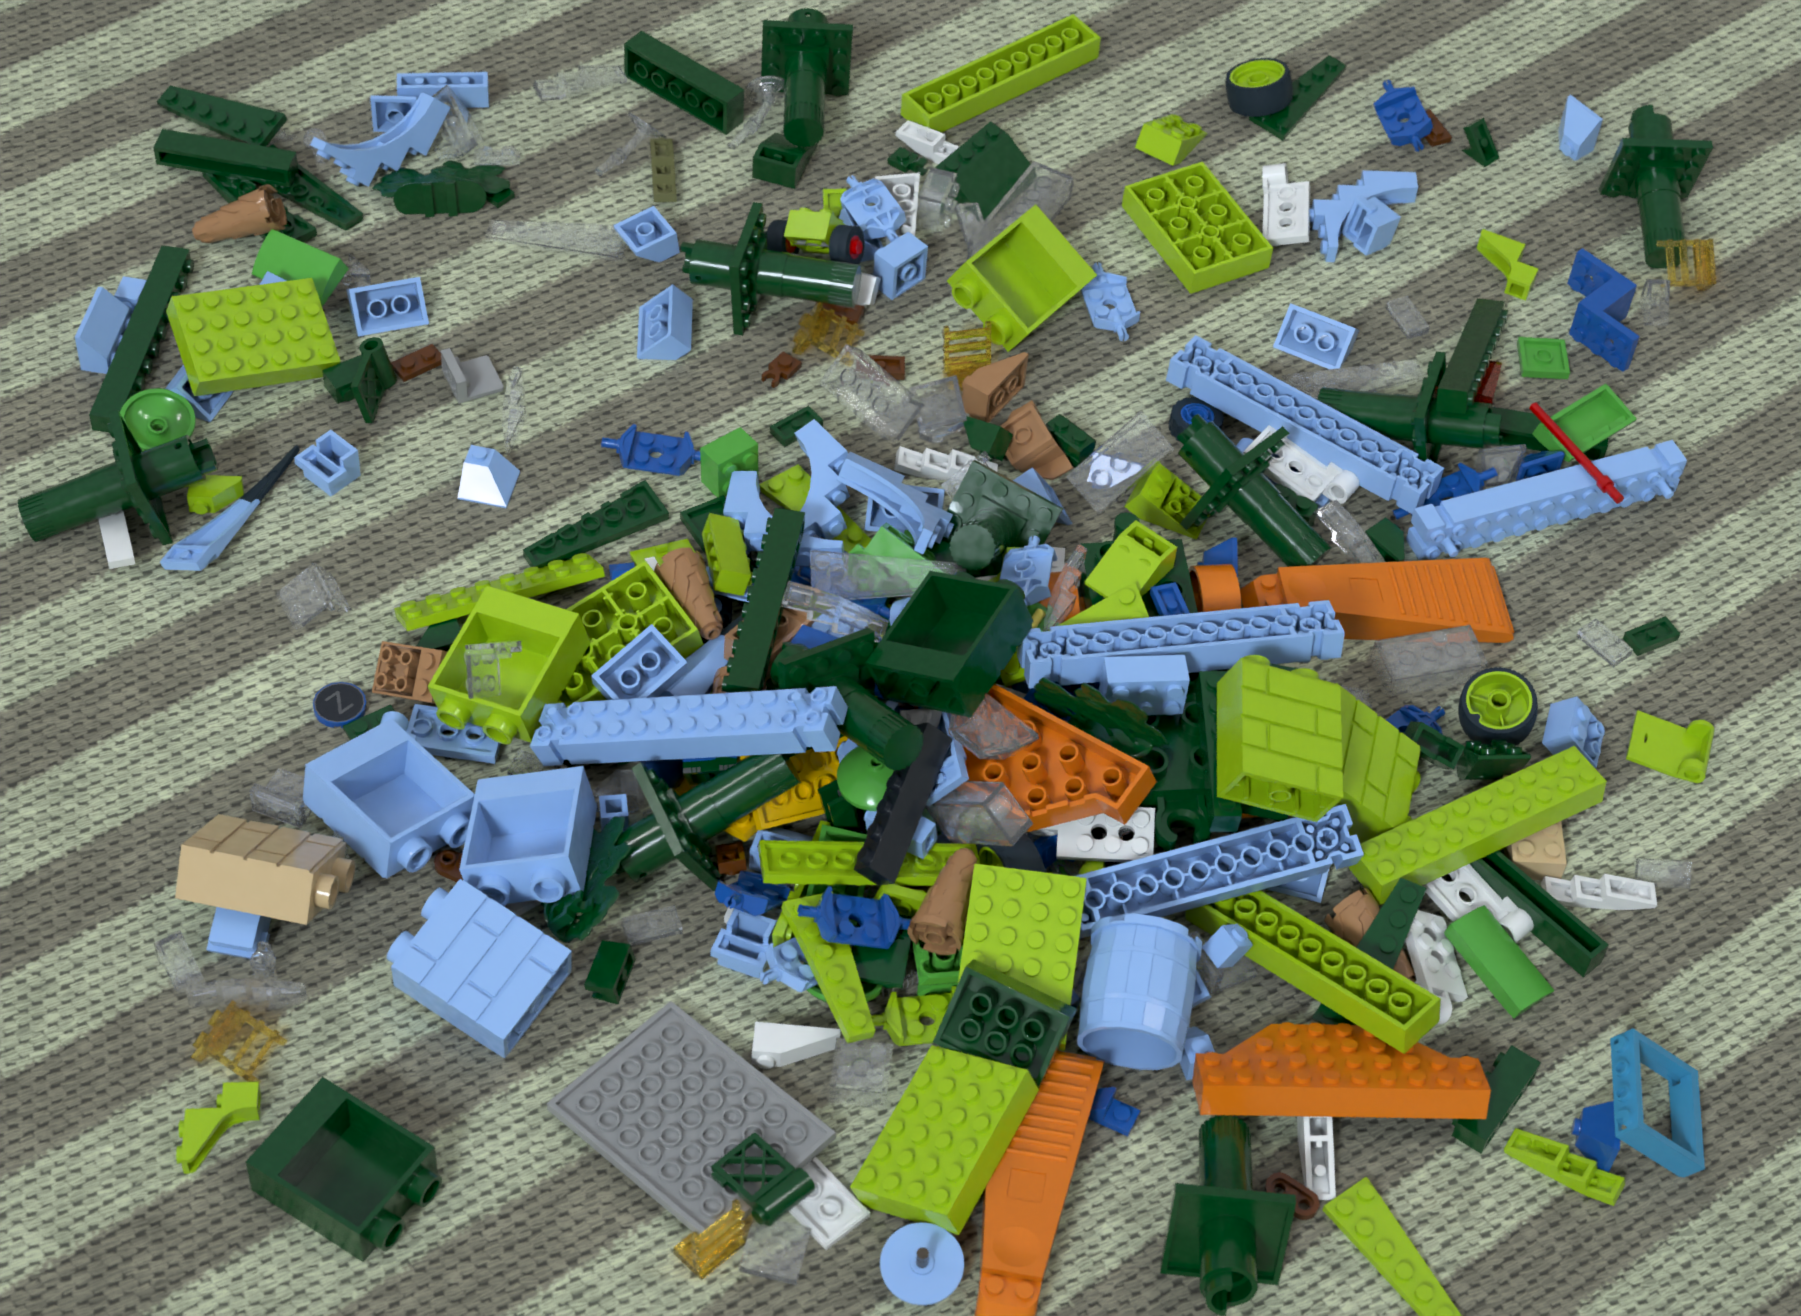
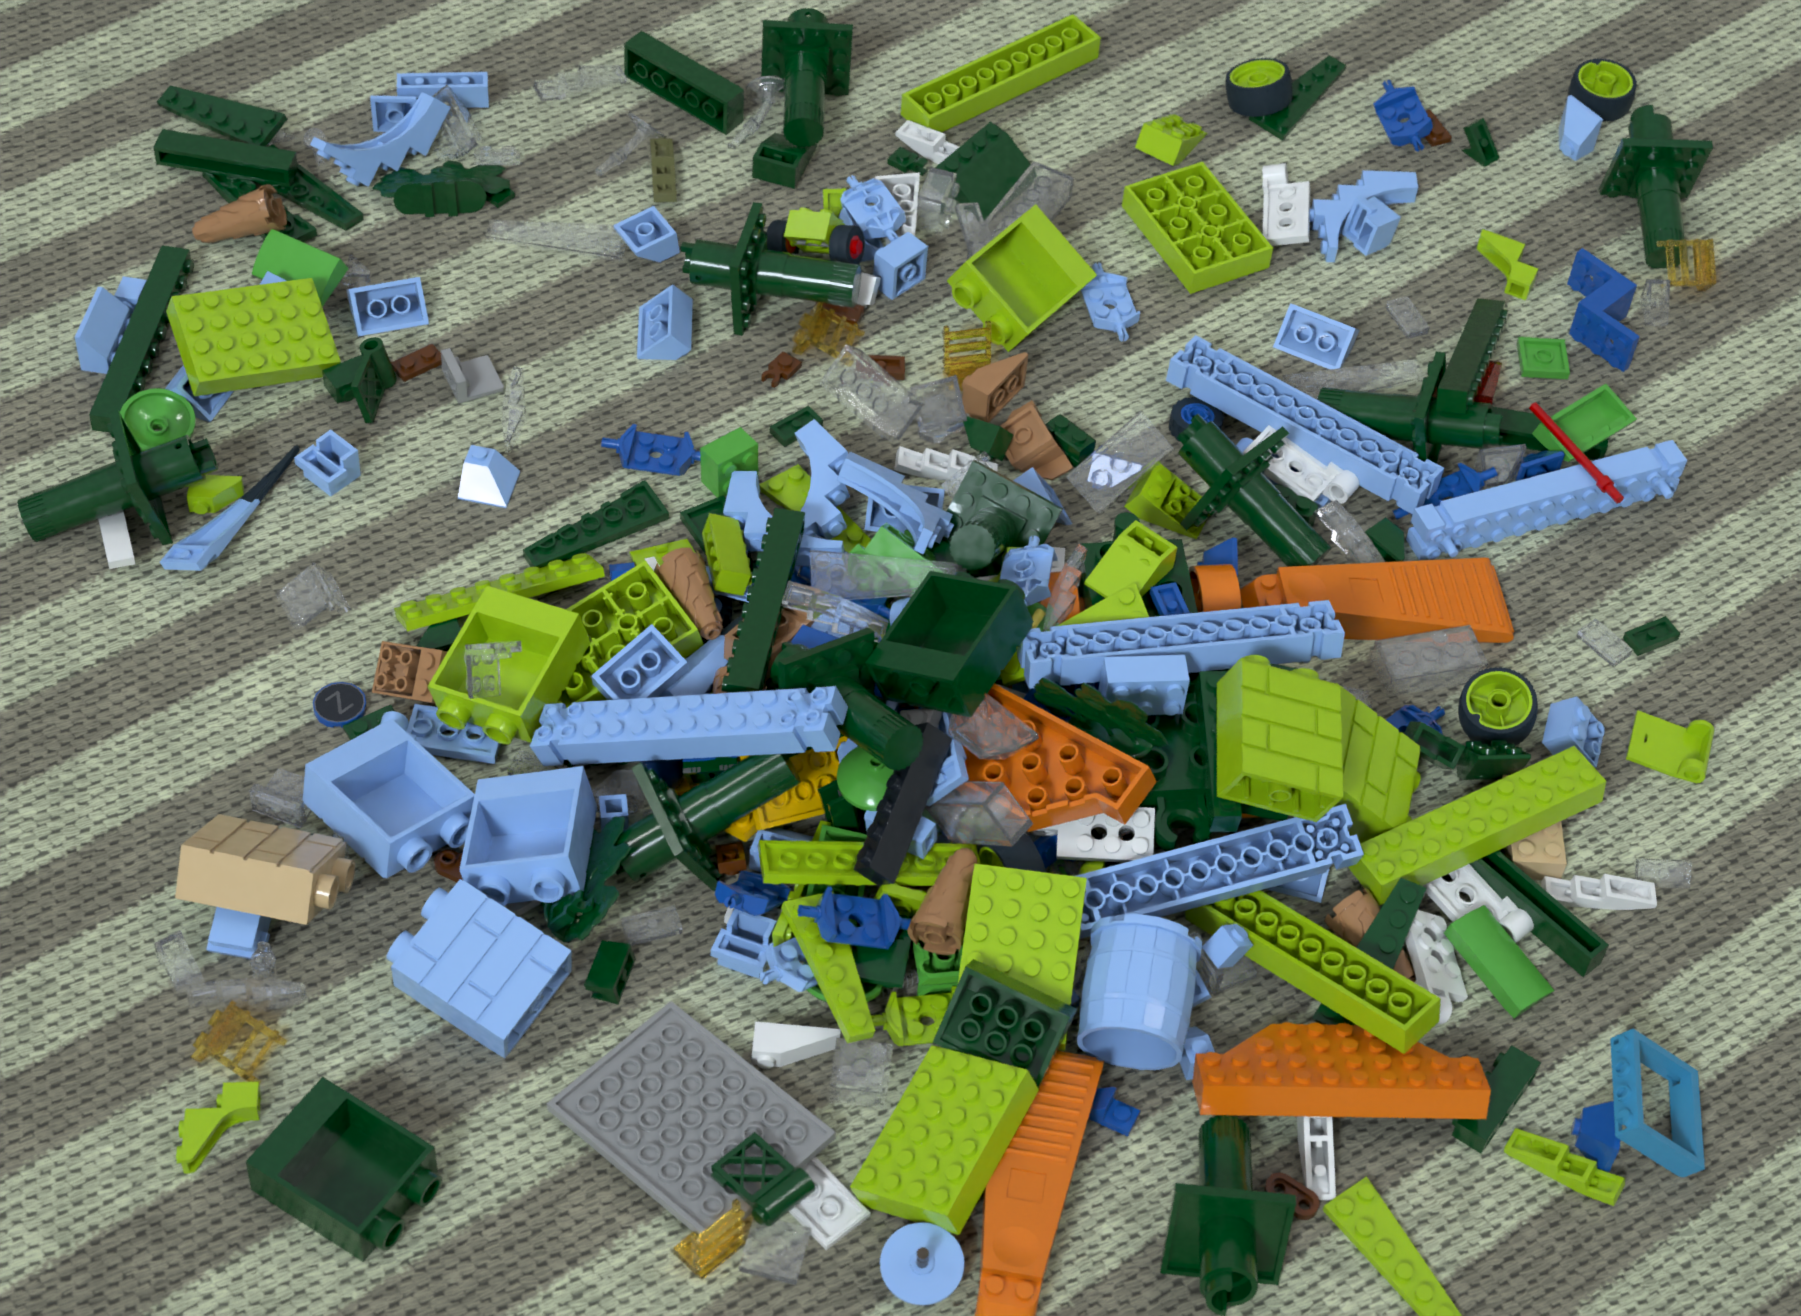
none -> wheel [1568,58,1637,122]

